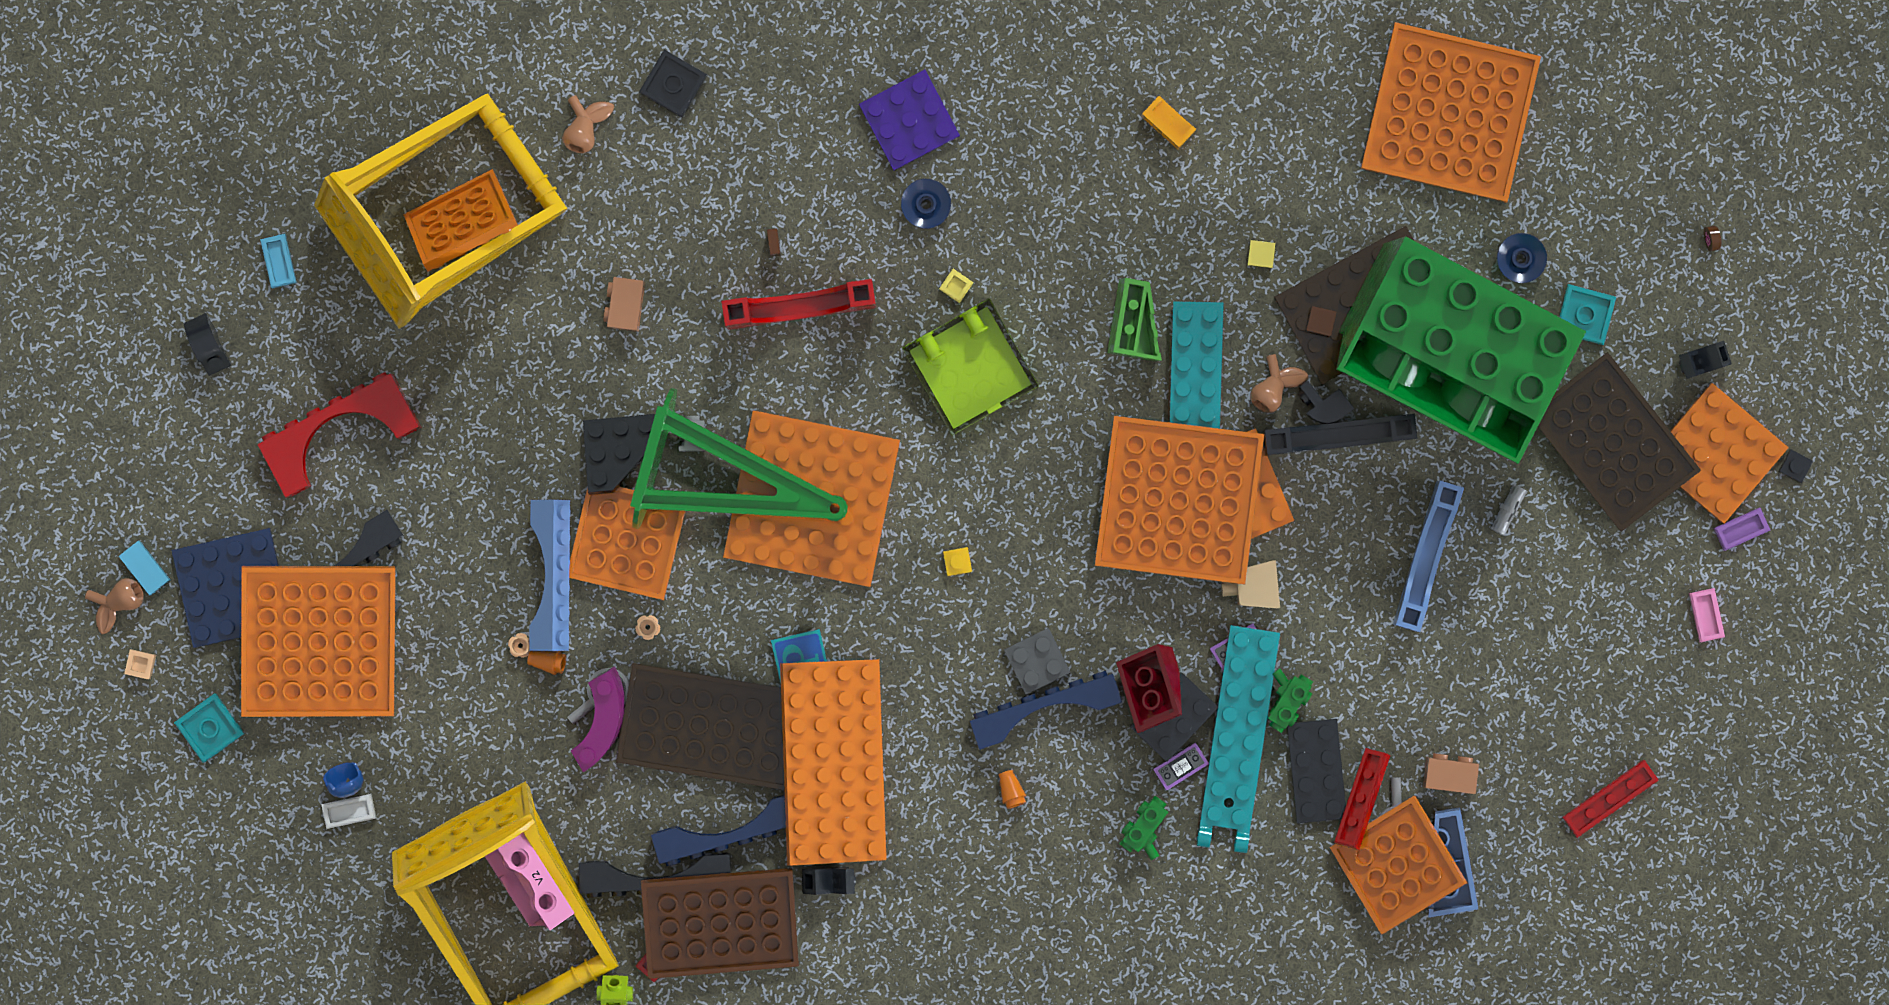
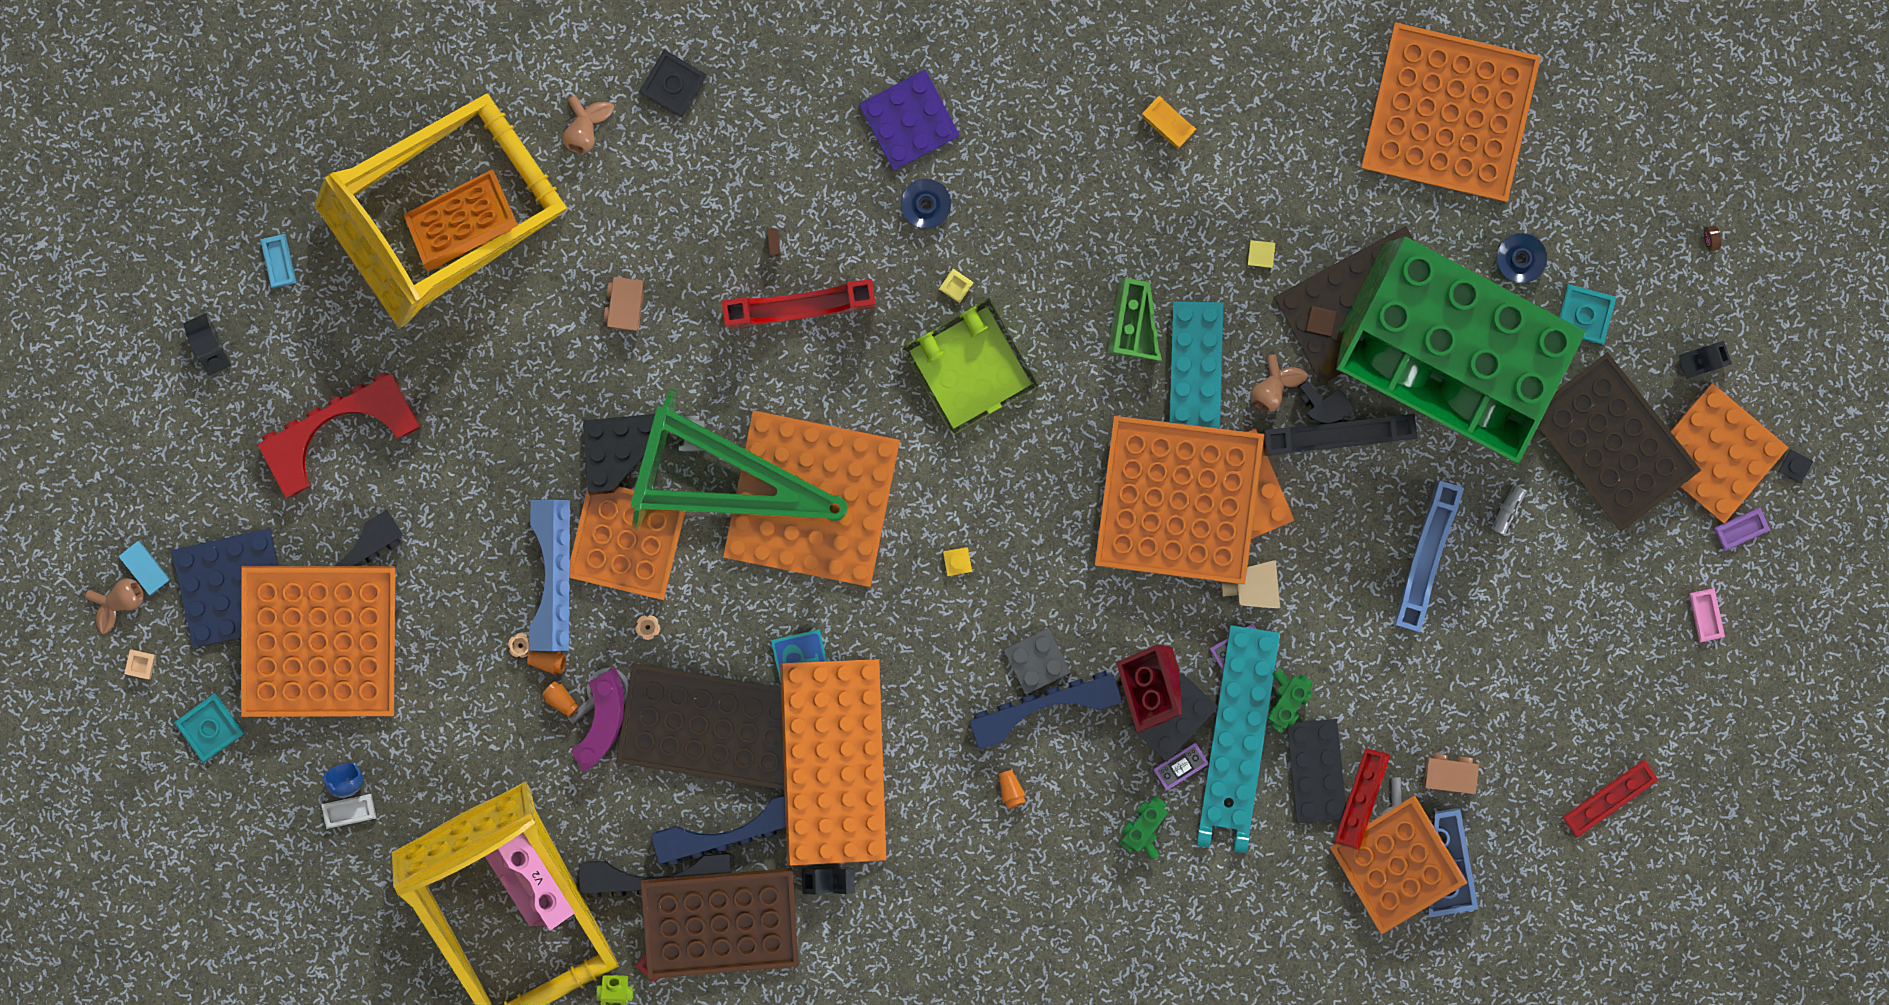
none -> orange cone [542,681,579,718]

